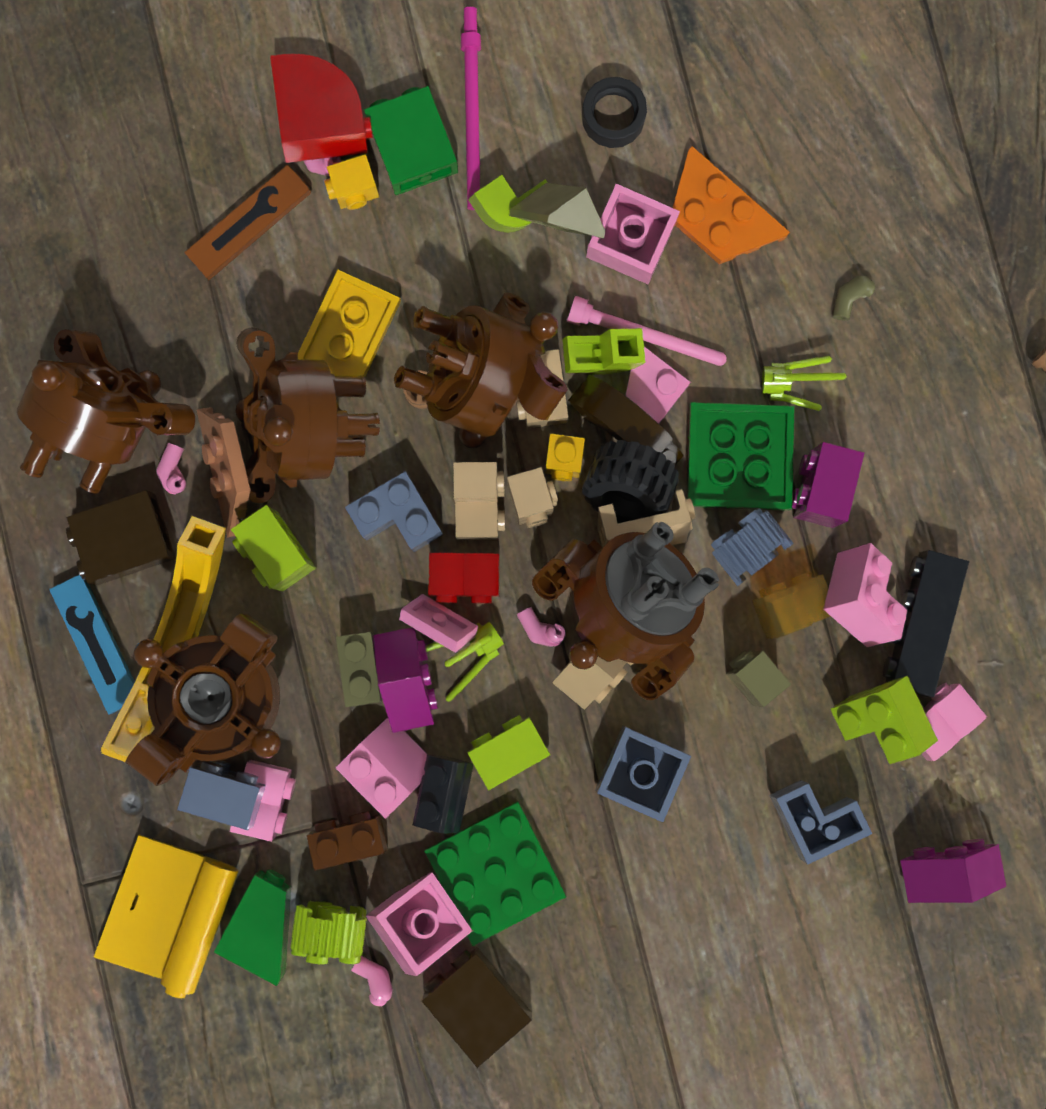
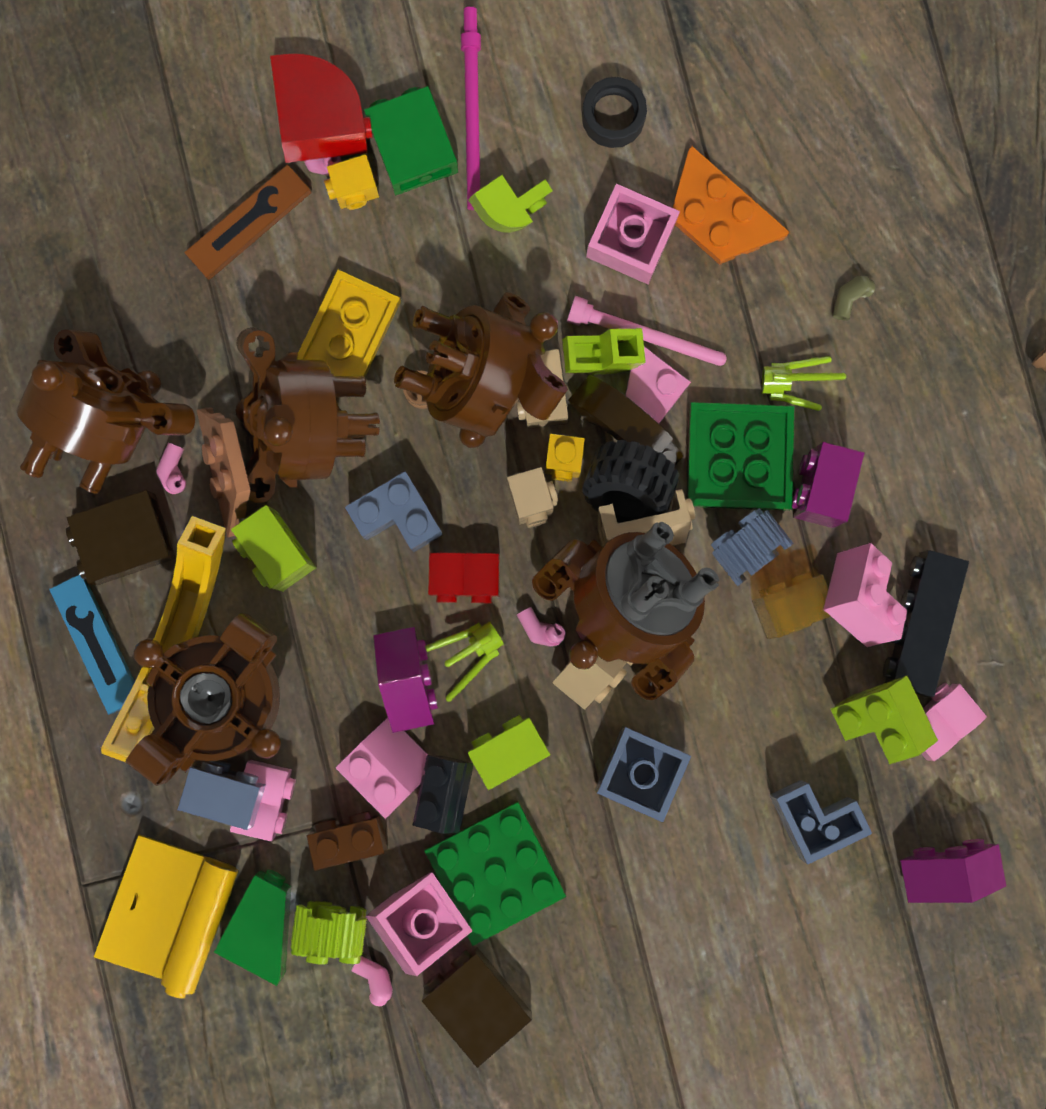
olive brick [336,632,383,707] -> none
bright pink plate [399,594,478,653] -> none
tan brick [454,462,505,540] -> none
olive slope [509,183,605,239] -> none
olive brick [726,650,791,708] -> none

